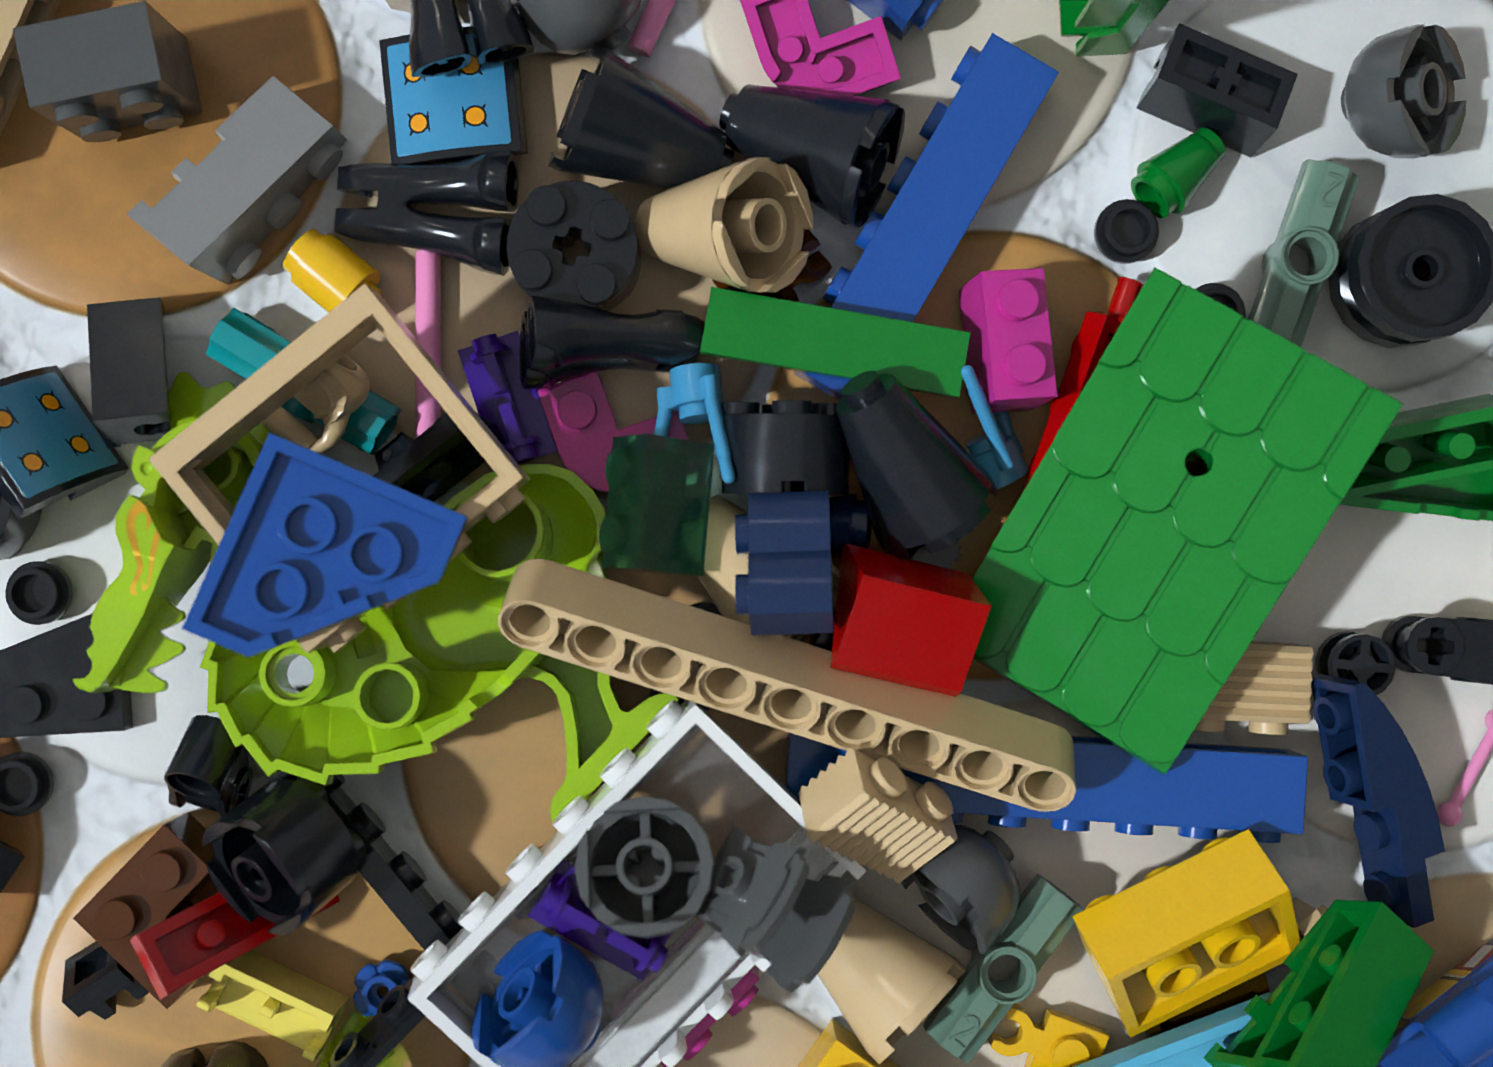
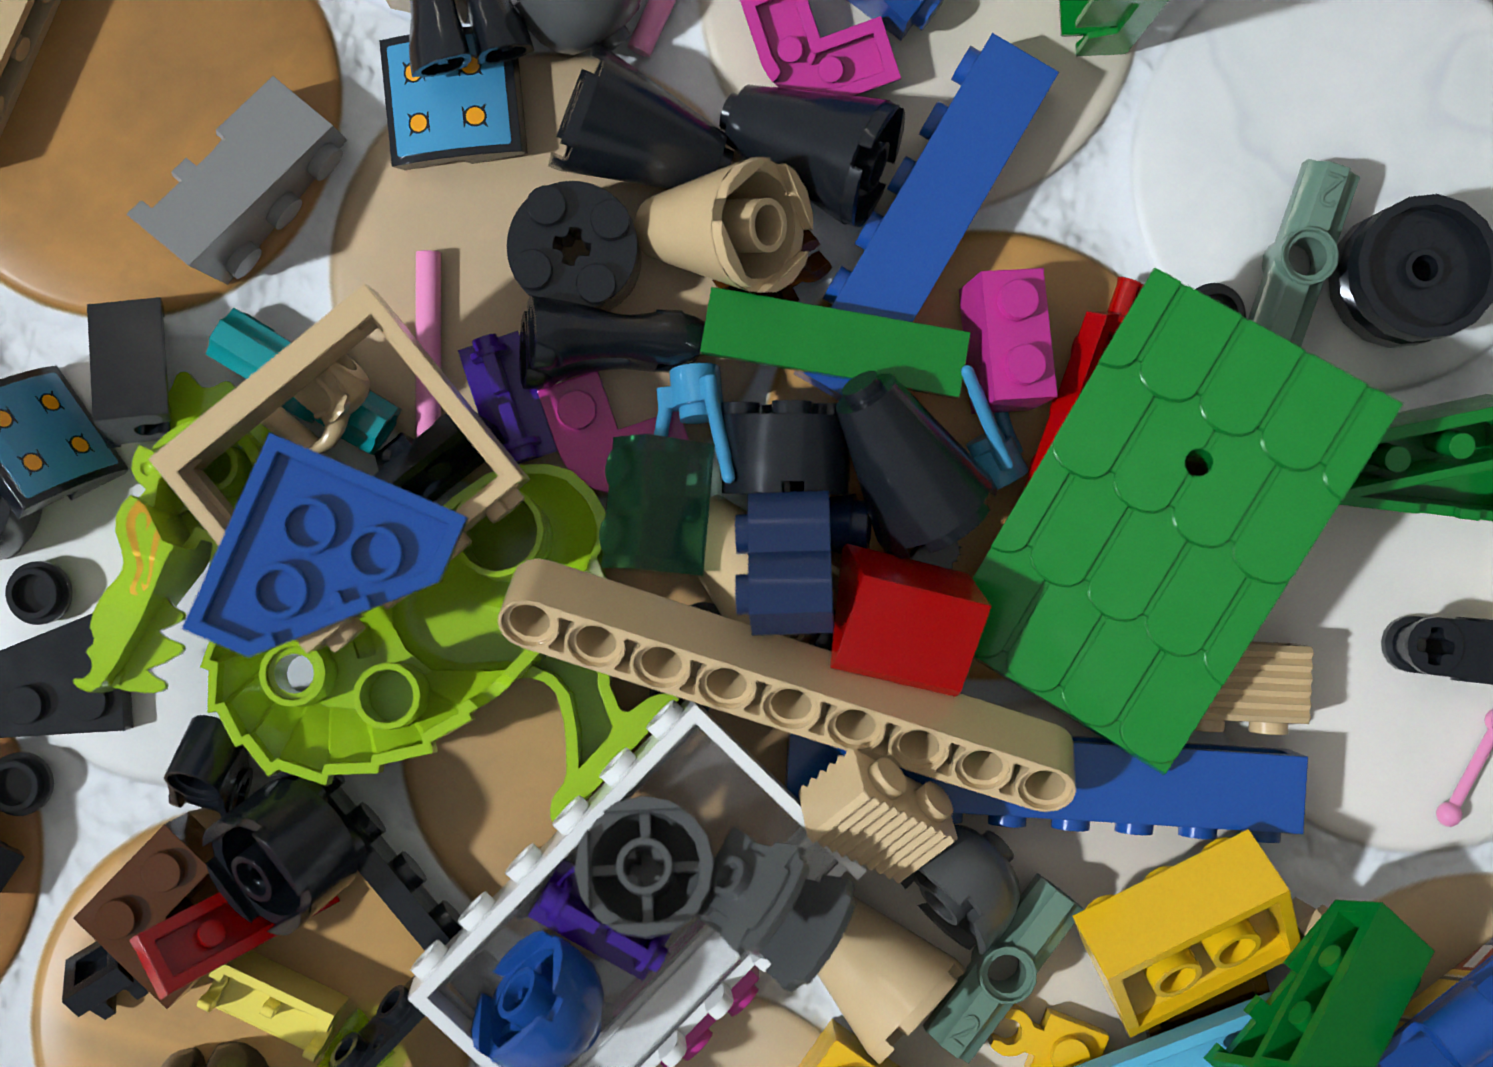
dark grey brick [13,1,202,142] -> none
yellow brick [283,229,382,313] -> none
black piece [334,150,519,276] -> none
blue plate [353,959,412,1017] -> none
black plate [1094,199,1159,264] -> none
green cone [1131,127,1226,218] -> none
black hinge [1136,23,1298,158] -> none
dark blue slope [1311,674,1445,928] -> none
black wheel [1315,632,1396,695] -> none
dark grey cylinder [1341,24,1466,158] -> none

